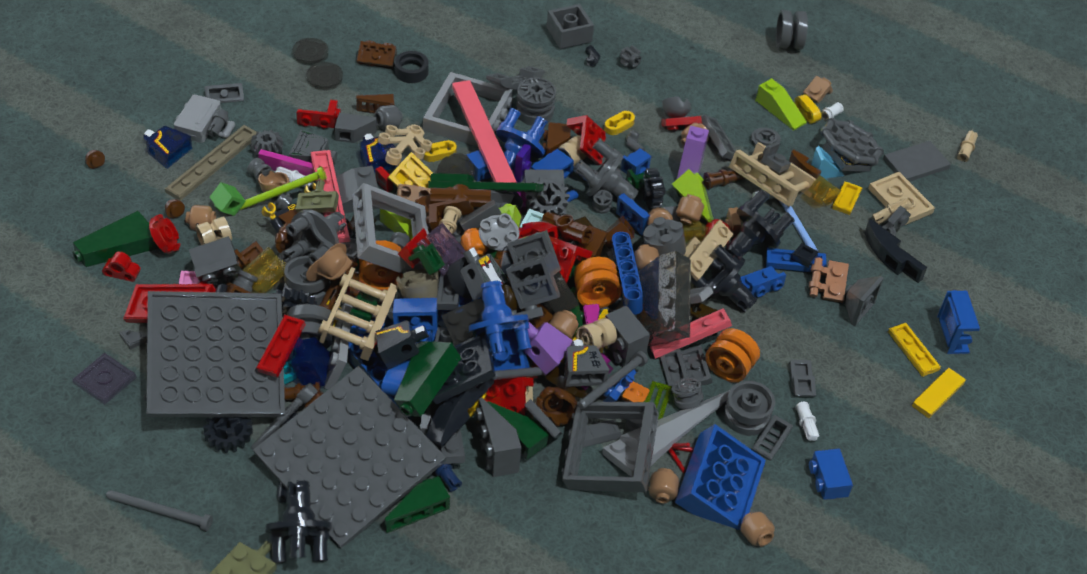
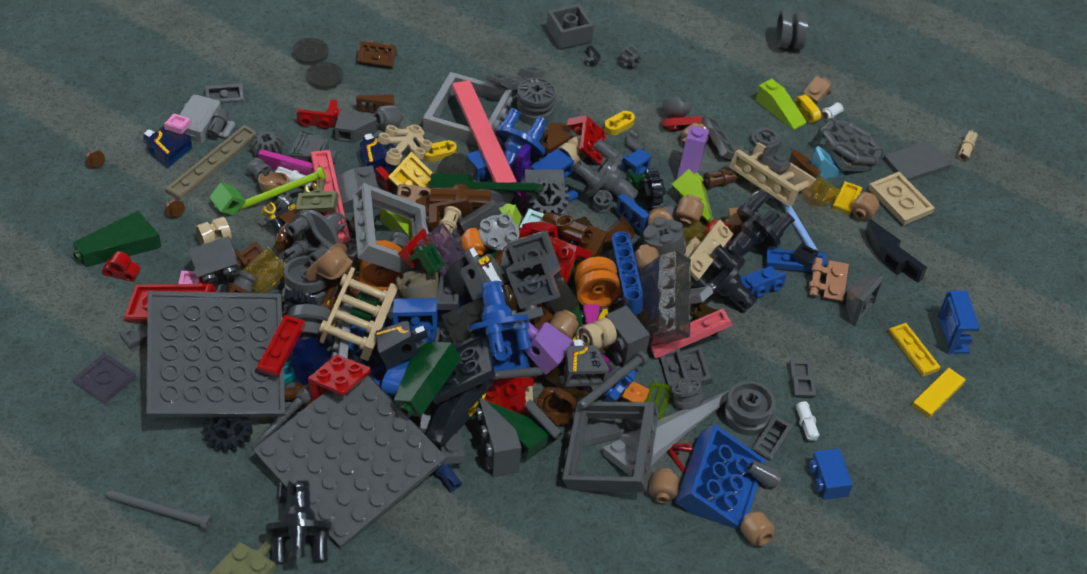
red tile [149,214,180,254] -> none
medium nougat head [186,205,216,231] -> none
dark green slope [385,476,450,533] -> none
black tyre [395,51,429,83] -> none
orange wheel [705,328,760,383] -> none
tan axle [872,198,911,225] -> none
dark grey plate [883,205,911,236] -> none
none -> bright pink tile [164,114,191,134]
none -> red bracket [308,354,371,400]
none -> dark grey cone [747,460,782,489]
none -> medium nougat head [851,192,880,221]

